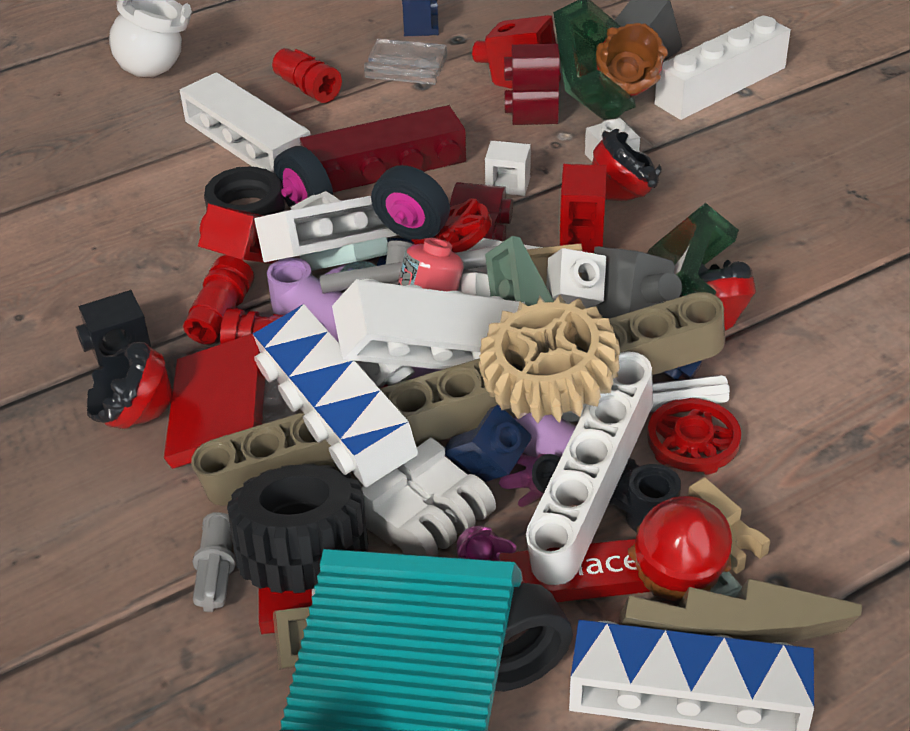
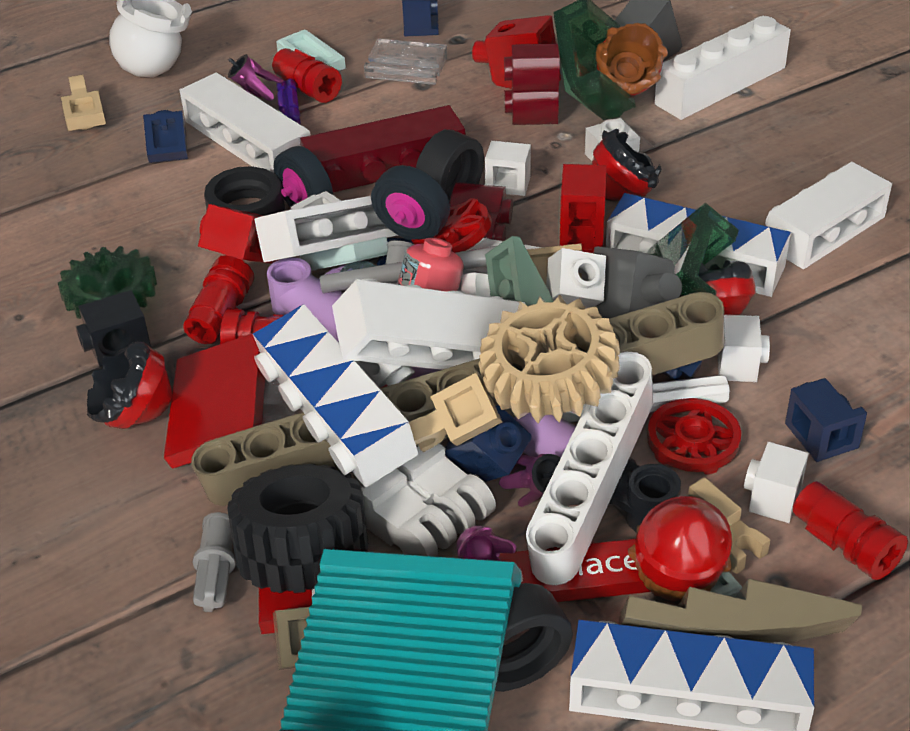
none -> clear green gear [58,246,157,319]
none -> tan plate [61,75,106,131]
none -> dark blue bracket [143,110,188,163]
none -> flat silver piece [228,54,284,101]
none -> light aqua tile [276,29,346,71]
none -> dark purple axle [276,78,301,125]
none -> tan plate [409,373,502,452]
none -> black tyre [416,129,484,204]
none -> white brick [606,193,791,297]
none -> white plate [717,315,770,382]
none -> white plate [744,442,809,523]
none -> white brick [765,162,892,270]
none -> dark blue brick [785,378,867,462]
none -> red axle [793,481,908,580]

